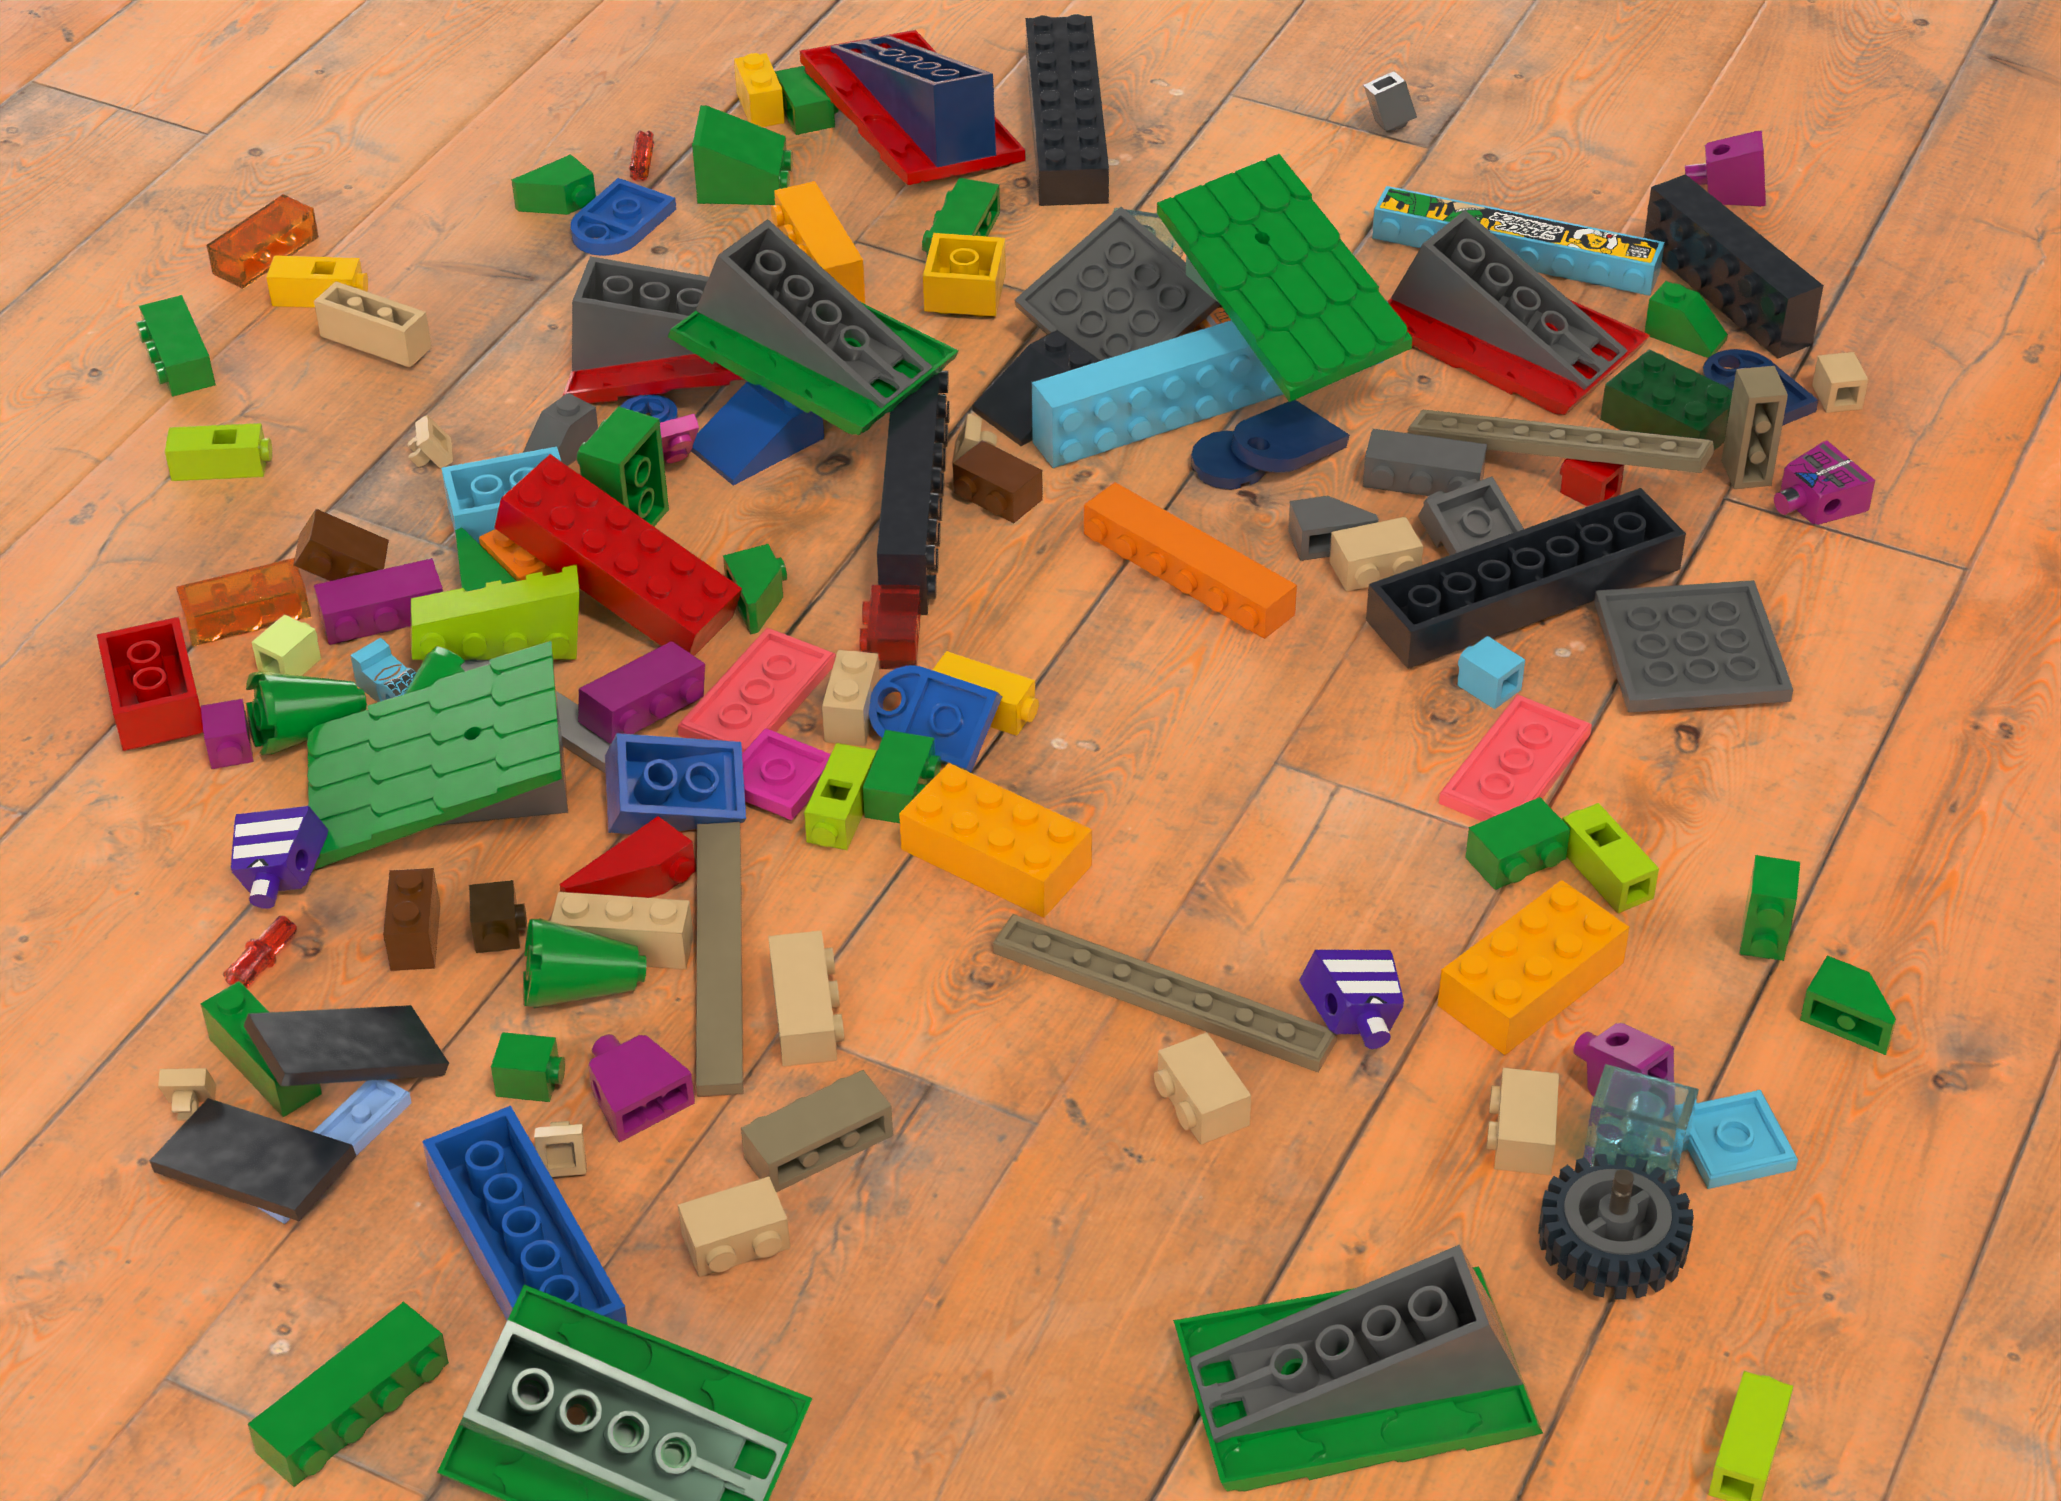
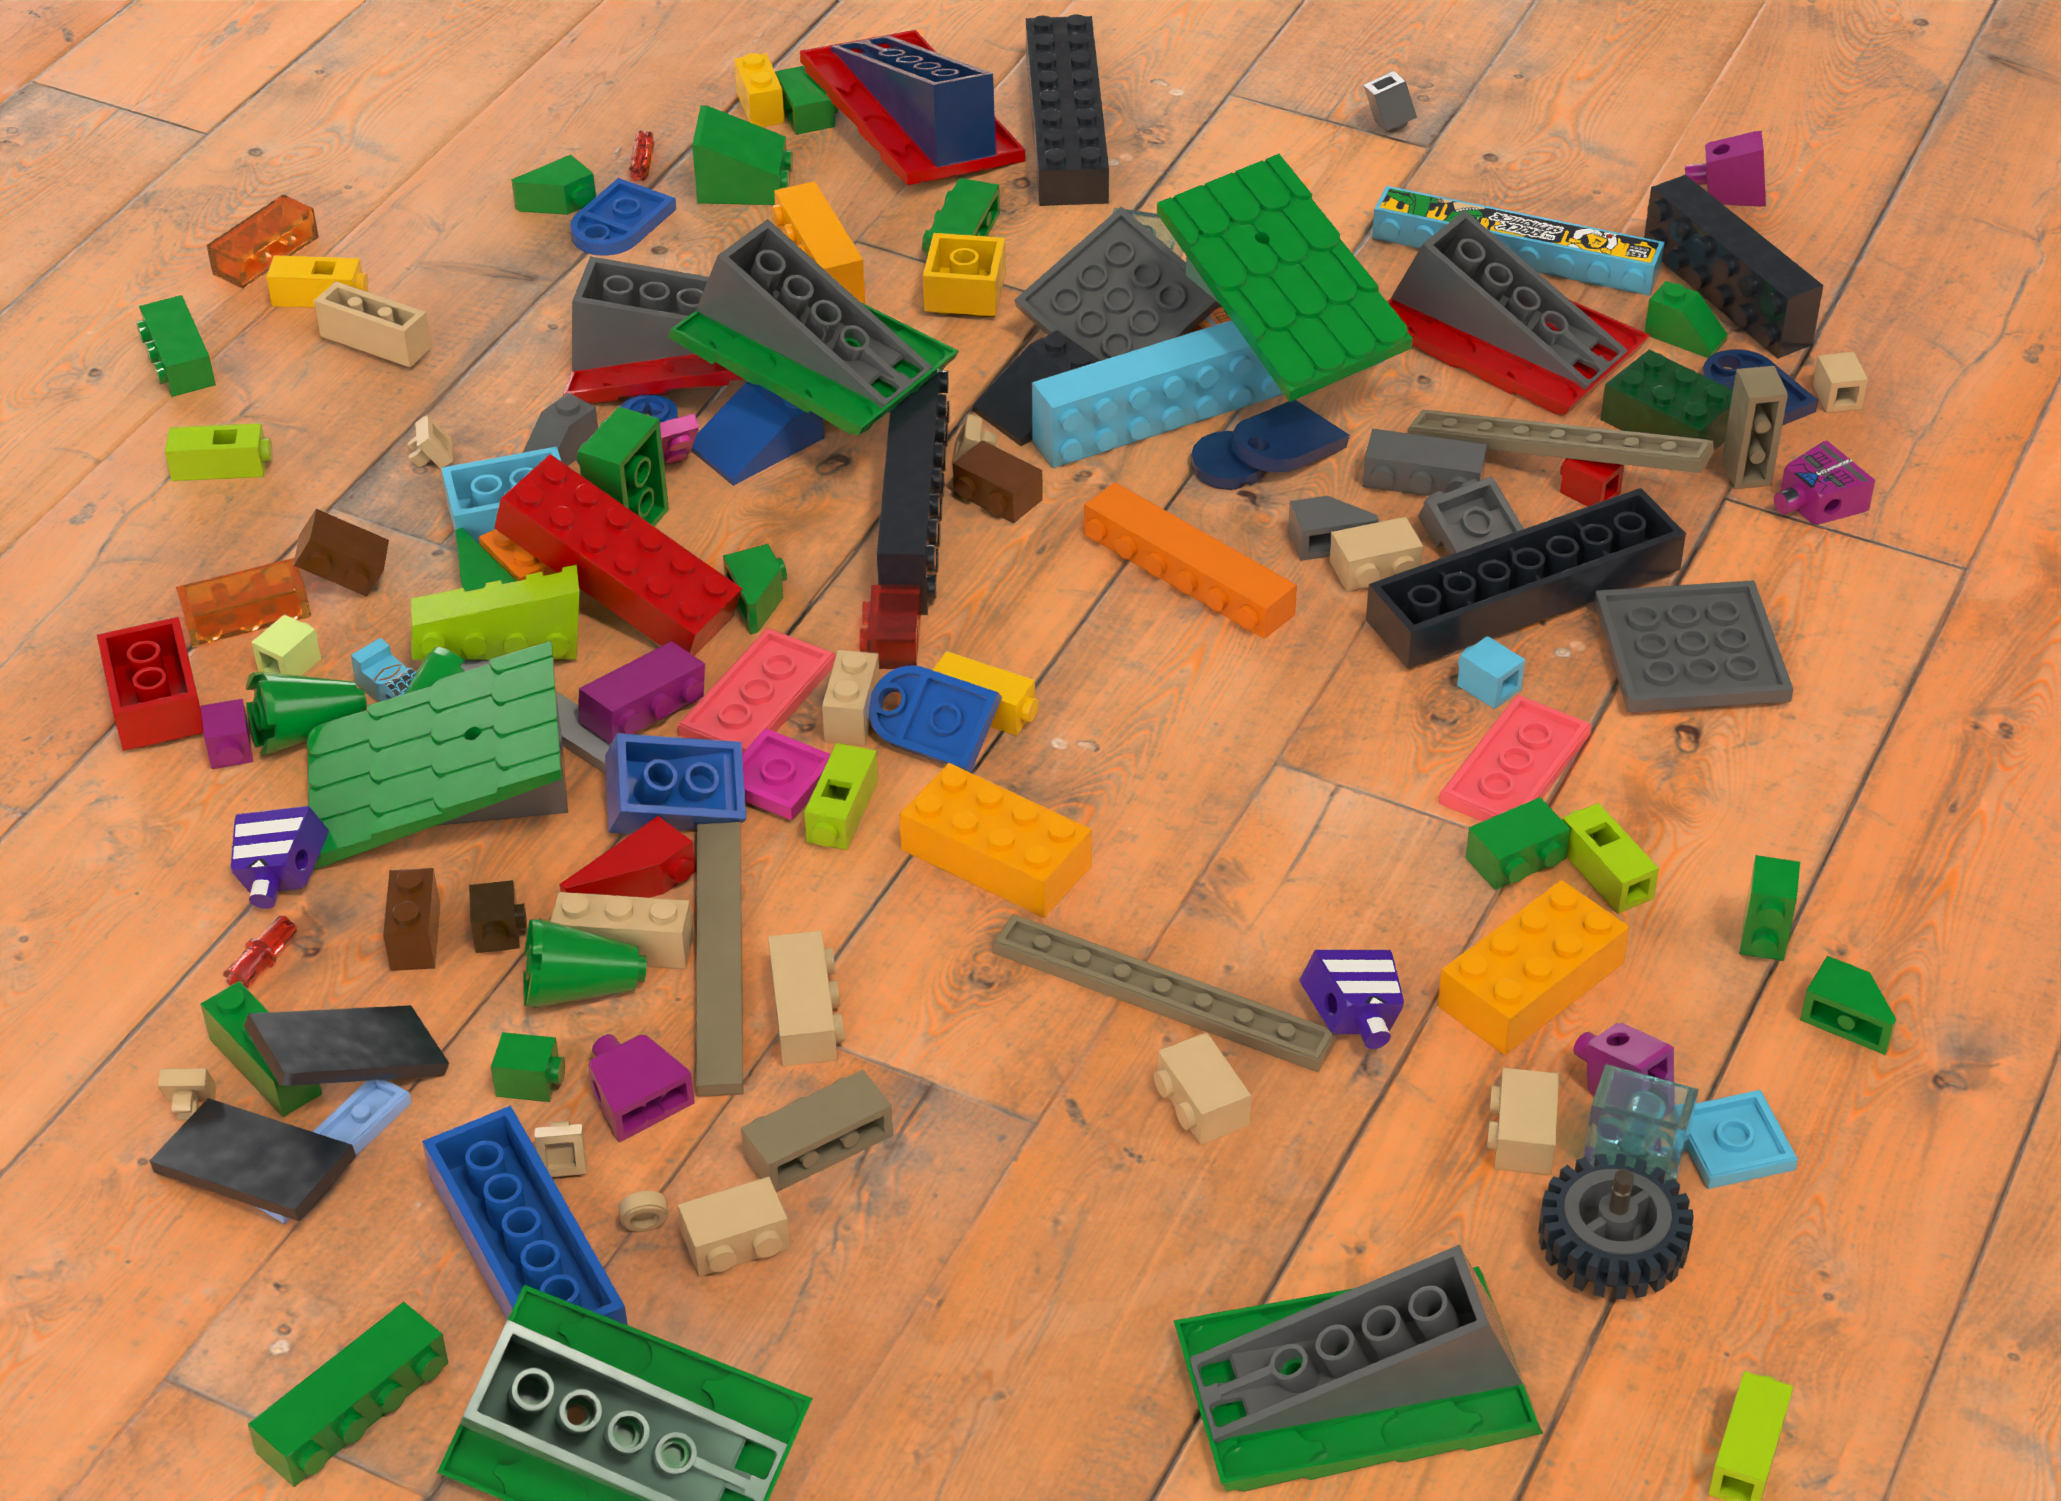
magenta brick [314,558,443,645] -> none
green brick [863,730,941,824] -> none
none -> tan tile [619,1191,668,1232]

